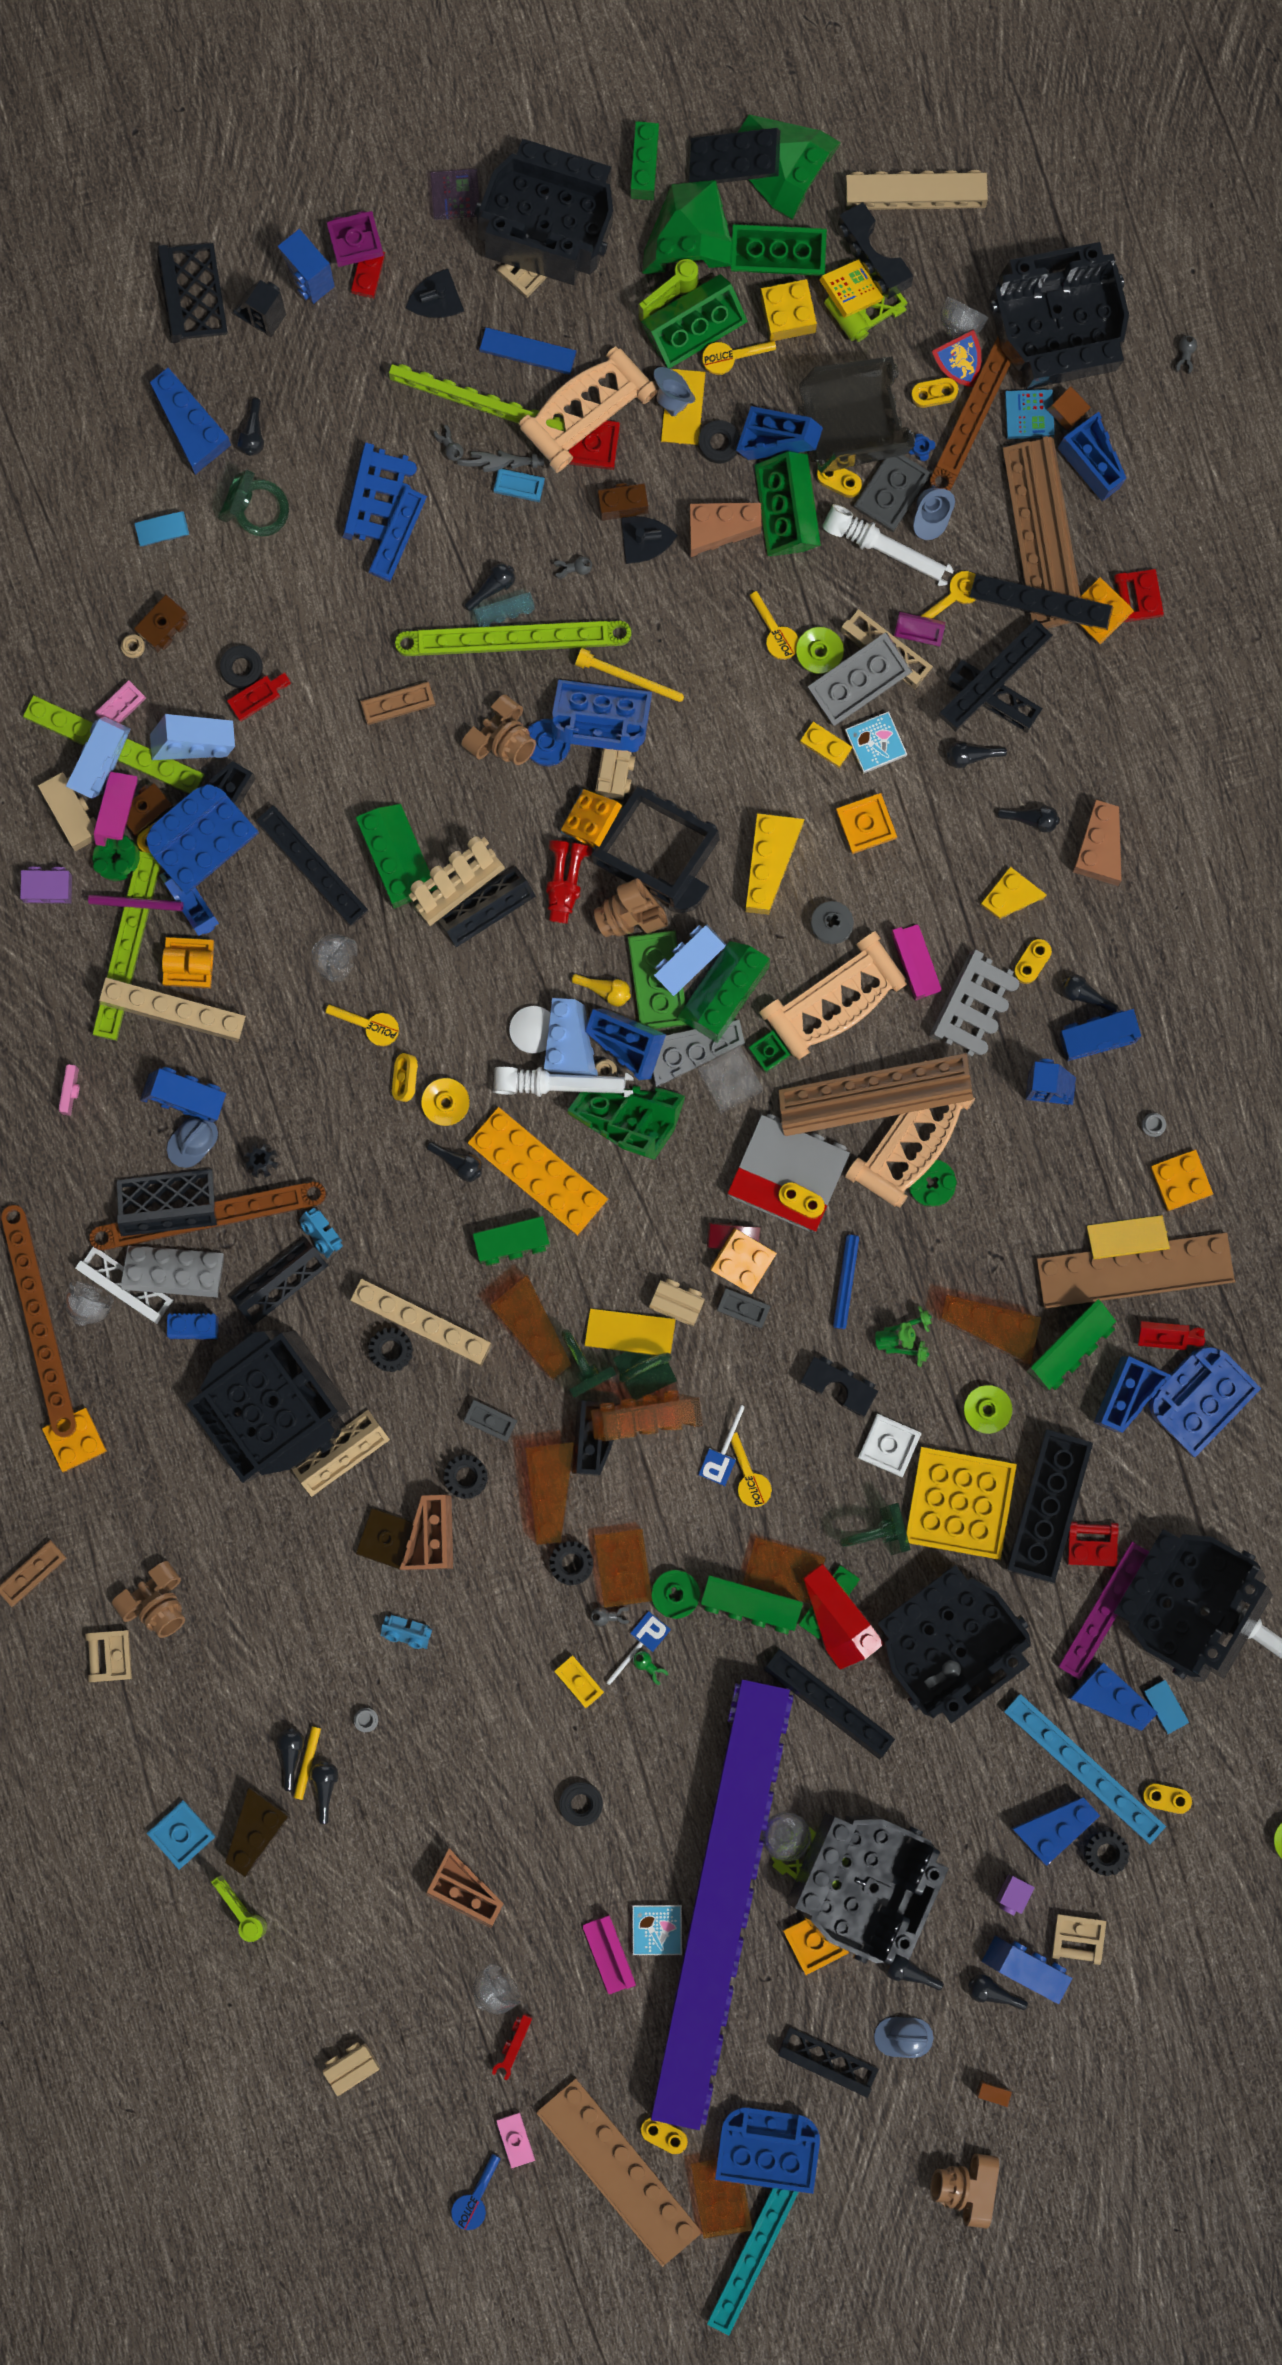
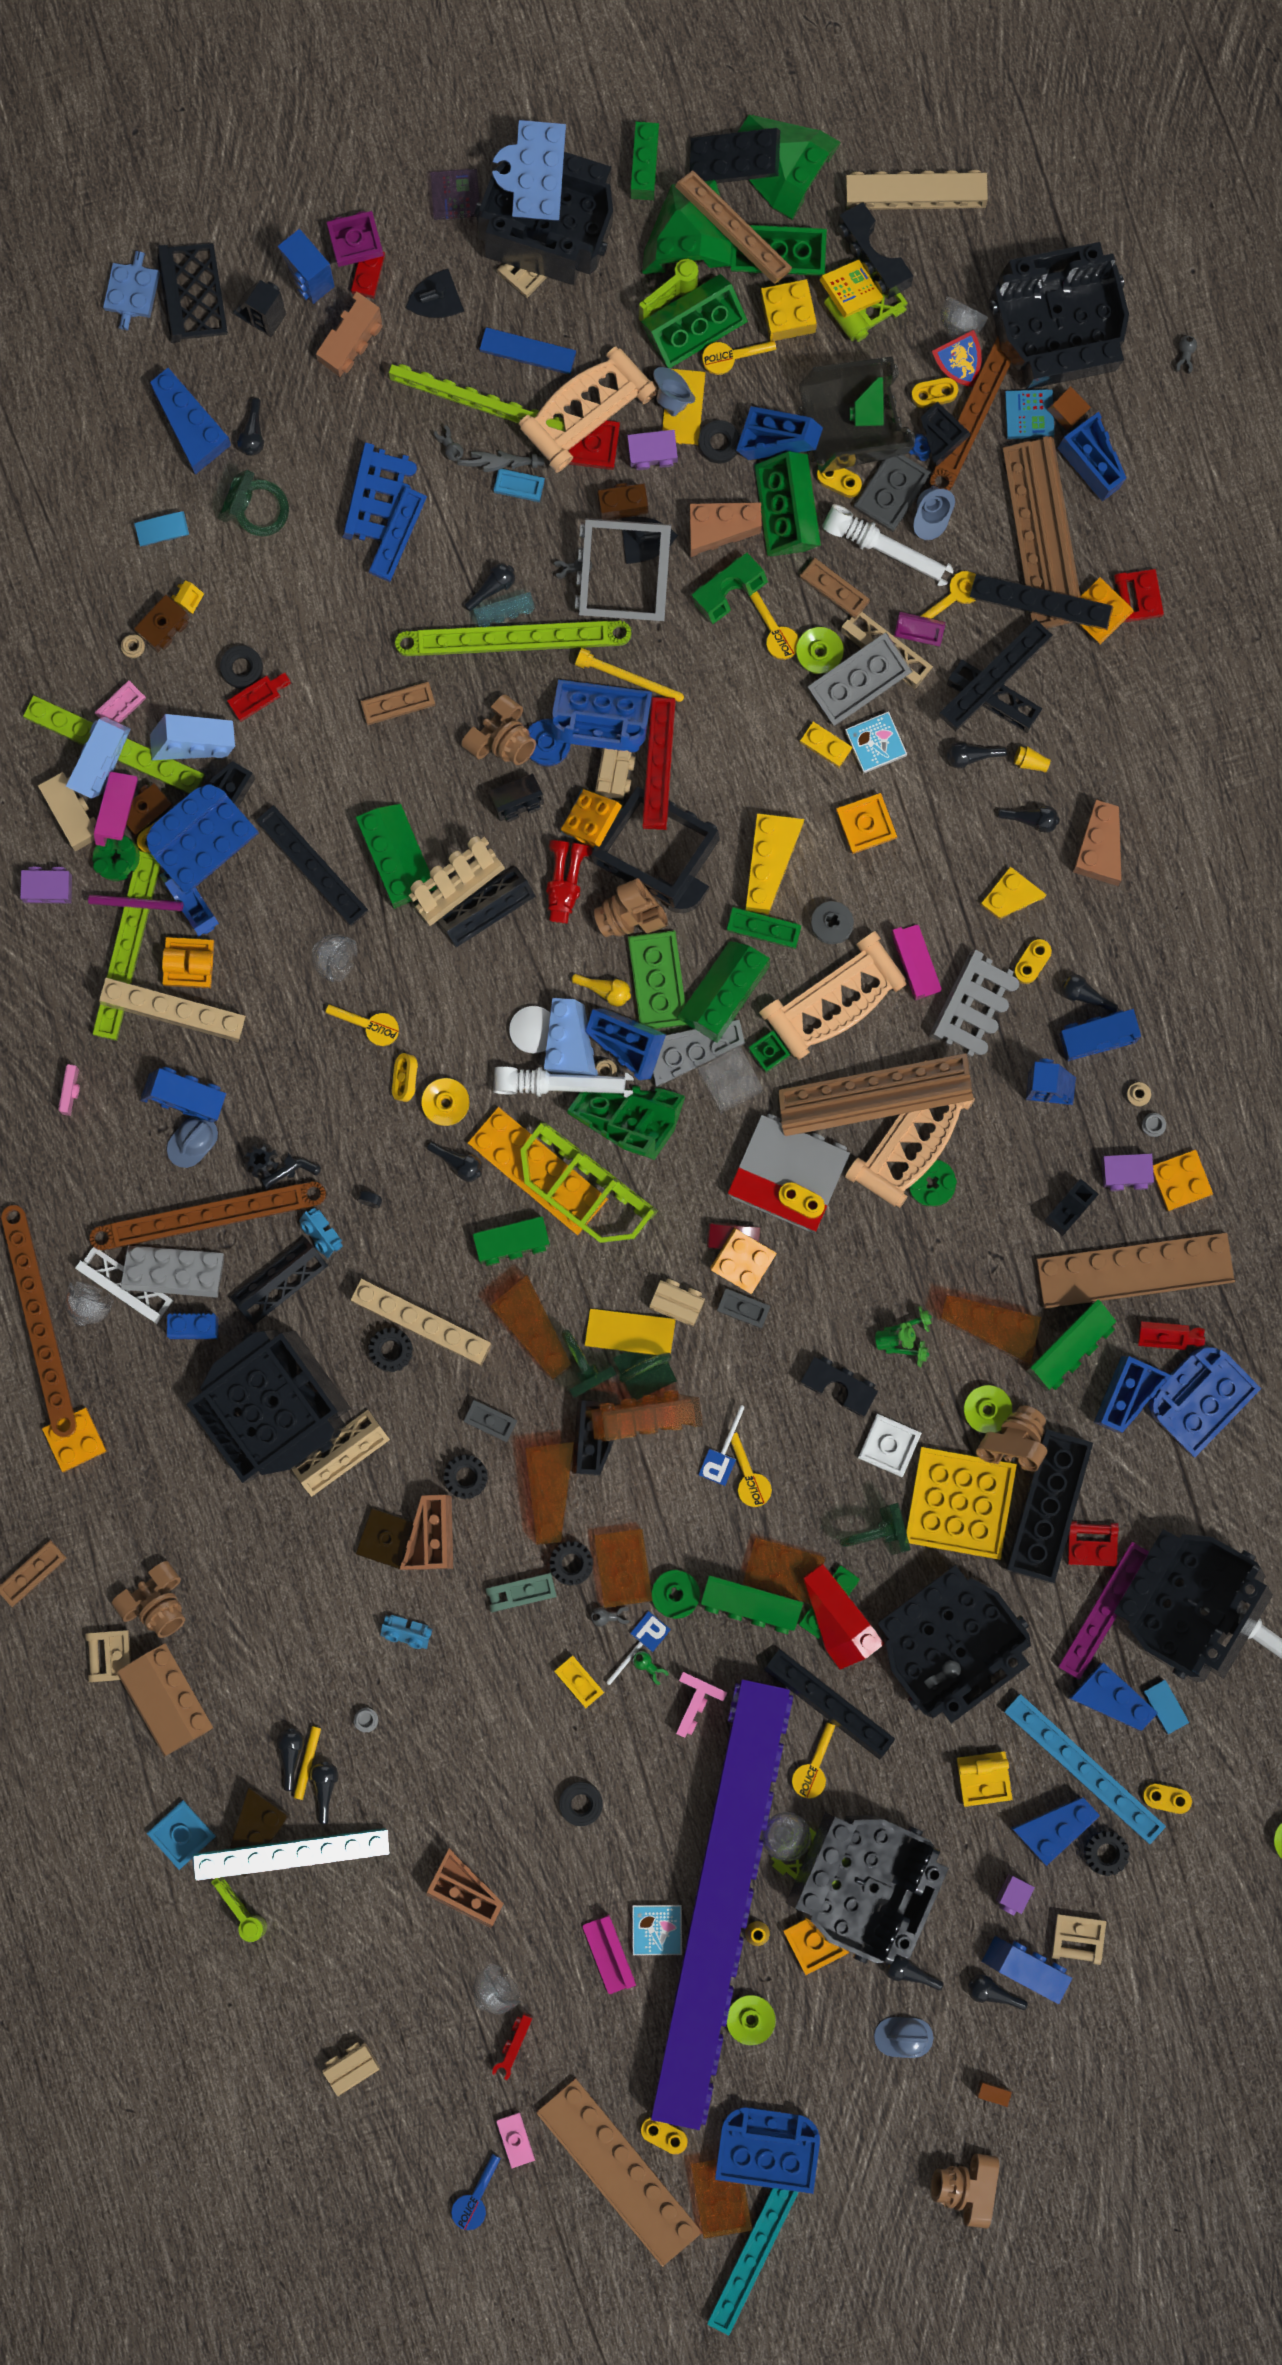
black fence [117,1169,217,1237] -> none
light blue wedge [654,924,727,996] -> none
black fence [777,2027,879,2098] -> none
blue axle [833,1234,859,1329] -> none
yellow piece [1087,1215,1170,1259] -> none
none -> medium blue plate [103,251,160,331]
none -> medium nougat slope [117,1643,213,1757]
none -> yellow tile [172,581,204,614]
none -> plate [192,1828,389,1880]
none -> black piece [260,1152,321,1191]
none -> nougat wedge [316,292,382,377]
none -> black tile [357,1191,382,1208]
none -> sand green plate [485,1573,557,1613]
none -> black slope [489,773,544,822]
none -> medium blue plate [492,120,566,221]
none -> lime plate [520,1122,658,1243]
none -> light grey window [575,518,671,621]
none -> medium lavender brick [628,430,678,470]
none -> red tile [643,697,676,830]
none -> medium nougat tile [675,171,792,284]
none -> bright pink bracket [676,1672,727,1738]
none -> green arch [691,553,768,625]
none -> green plate [727,907,802,950]
none -> lime dish [727,1995,776,2045]
none -> yellow cone [745,1921,770,1946]
none -> yellow piece [792,1722,835,1798]
none -> medium nougat tile [800,558,870,619]
none -> green slope [849,377,884,426]
none -> black wing [920,402,970,466]
none -> yellow plate [957,1751,1013,1807]
none -> medium nougat beam [976,1406,1047,1471]
none -> yellow cone [1013,746,1051,773]
none -> black brick [1044,1179,1099,1236]
none -> medium lavender brick [1101,1154,1154,1191]
none -> tan plate [1127,1082,1151,1107]

